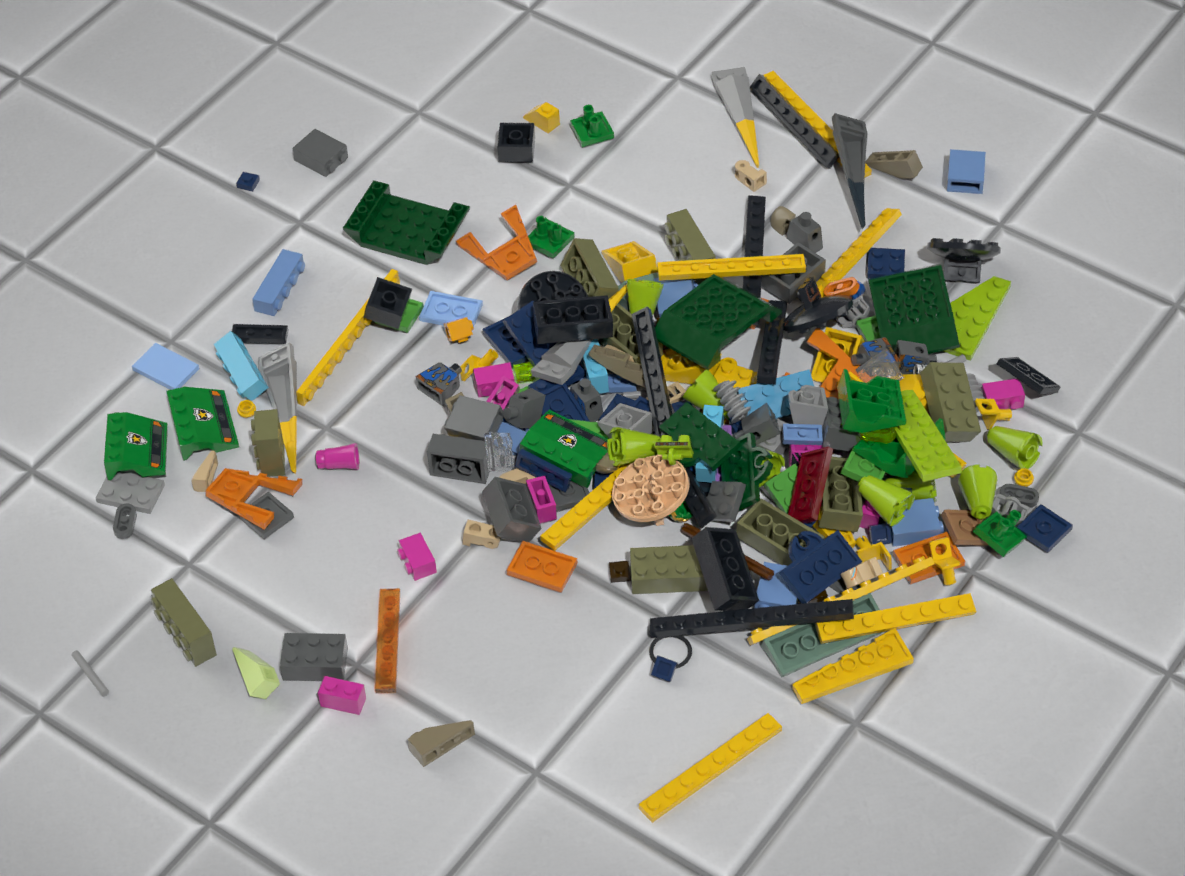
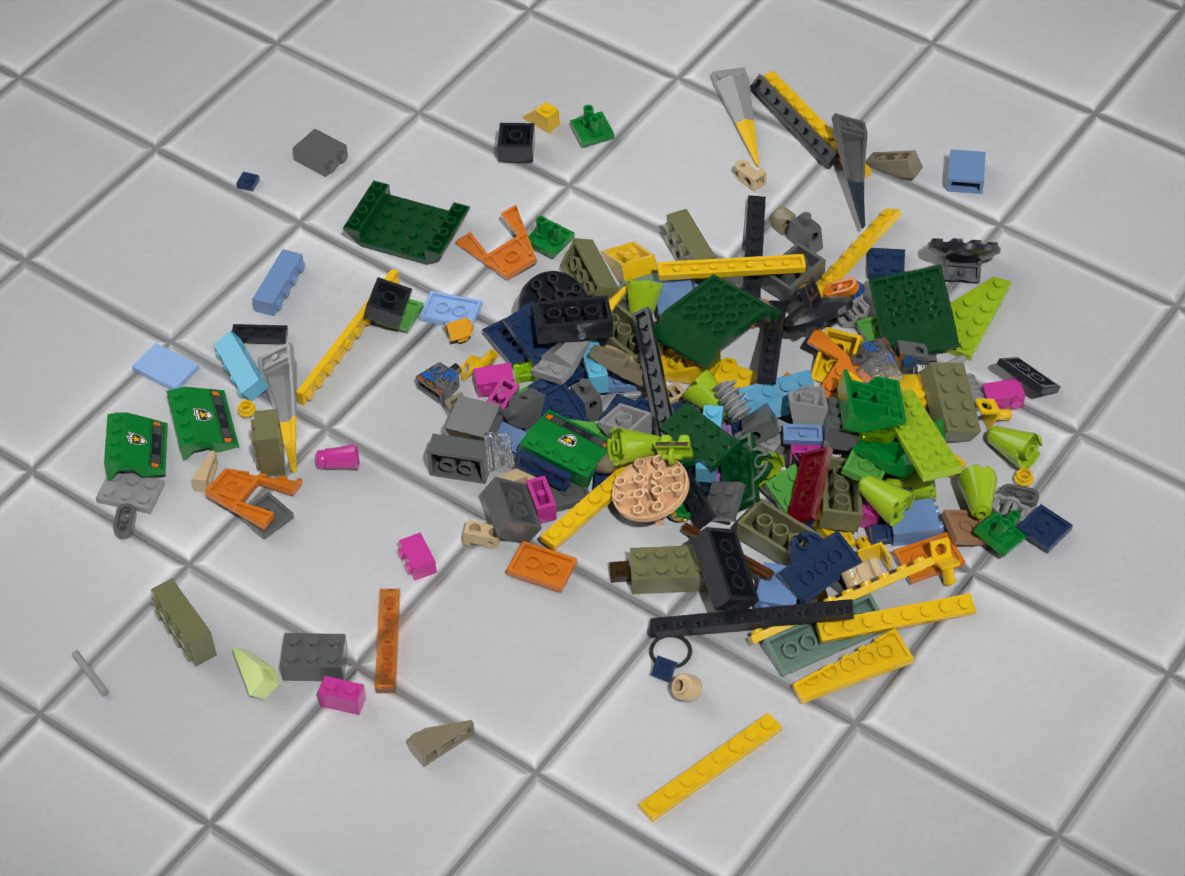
none -> tan head [672,673,703,702]

